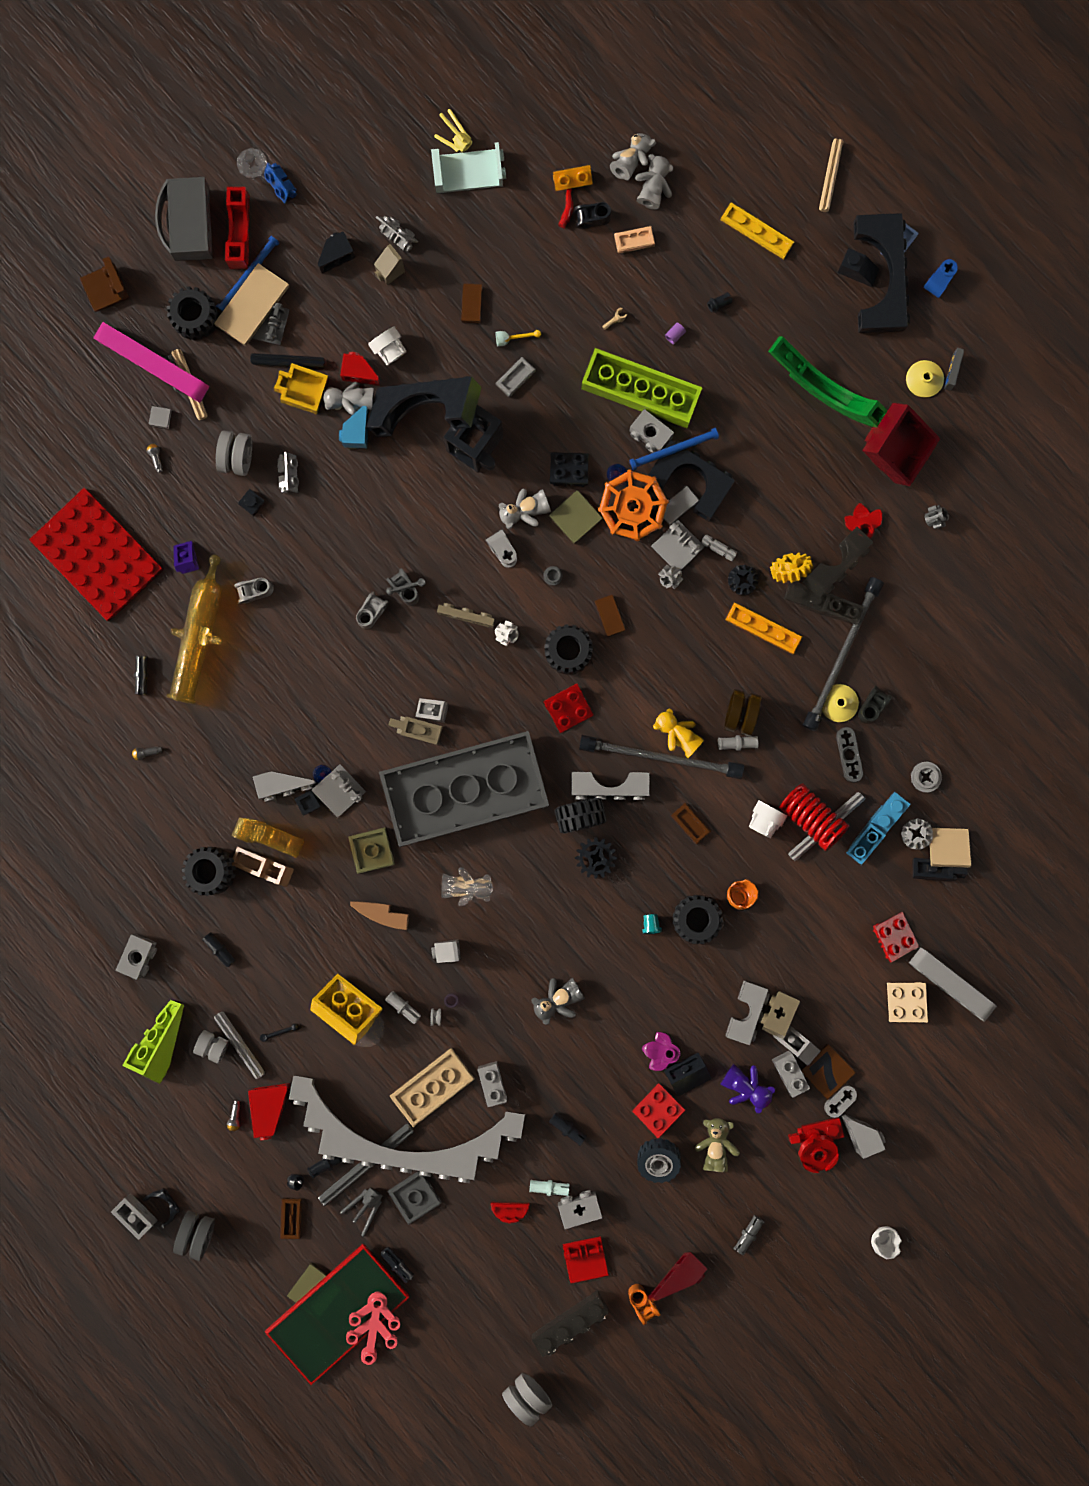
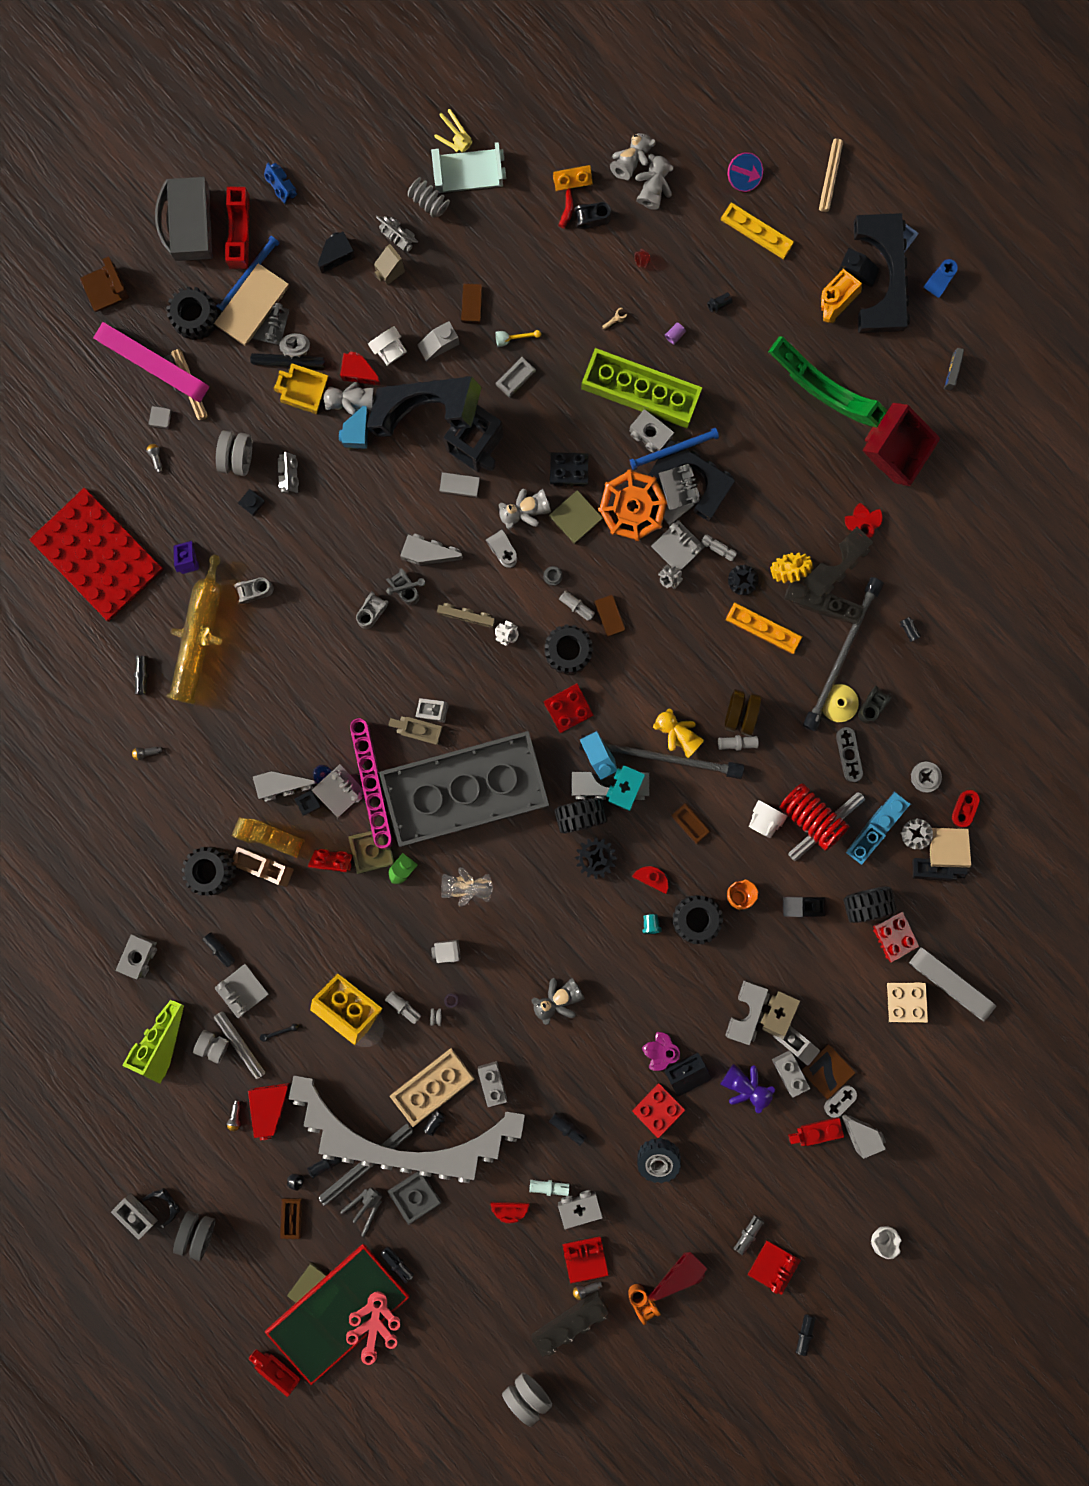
clear gear [237,148,267,179] -> none
medium nougat slope [350,901,409,930] -> none
clear blue tile [607,464,626,481] -> none
light nougat plate [614,226,655,254] -> none
olive piece [695,1118,740,1172] -> none
red plate [798,1133,839,1173] -> none
light yellow dish [906,360,944,398] -> none
dark grey gear [925,505,949,529] -> none
none -> light grey hinge [215,964,268,1018]
none -> red hinge [248,1349,301,1397]
none -> light grey gear [279,333,310,359]
none -> red hinge [308,849,353,872]
none -> dark pink beam [350,718,393,850]
none -> bright green plate [389,853,418,884]
none -> light grey slope [400,534,463,566]
none -> light grey piece [408,177,450,218]
none -> light grey slope [417,321,459,362]
none -> black pin [423,1110,446,1136]
none -> light grey tile [439,472,480,497]
none -> light grey axle [559,590,595,621]
none -> flat silver piece [573,1282,602,1300]
none -> dark azure slope [580,731,617,779]
none -> teal brick [606,765,645,811]
none -> red plate [632,866,668,894]
none -> clear red plate [634,249,650,268]
none -> dark grey hinge [659,464,700,510]
none -> blue piece [727,152,763,192]
none -> red hinge [748,1240,801,1295]
none -> black slope [783,897,825,917]
none -> black axle [795,1314,816,1356]
none -> light orange piece [821,269,862,323]
none -> black tyre [843,886,897,923]
none -> black pin [900,617,921,642]
none -> red plate [952,790,980,827]

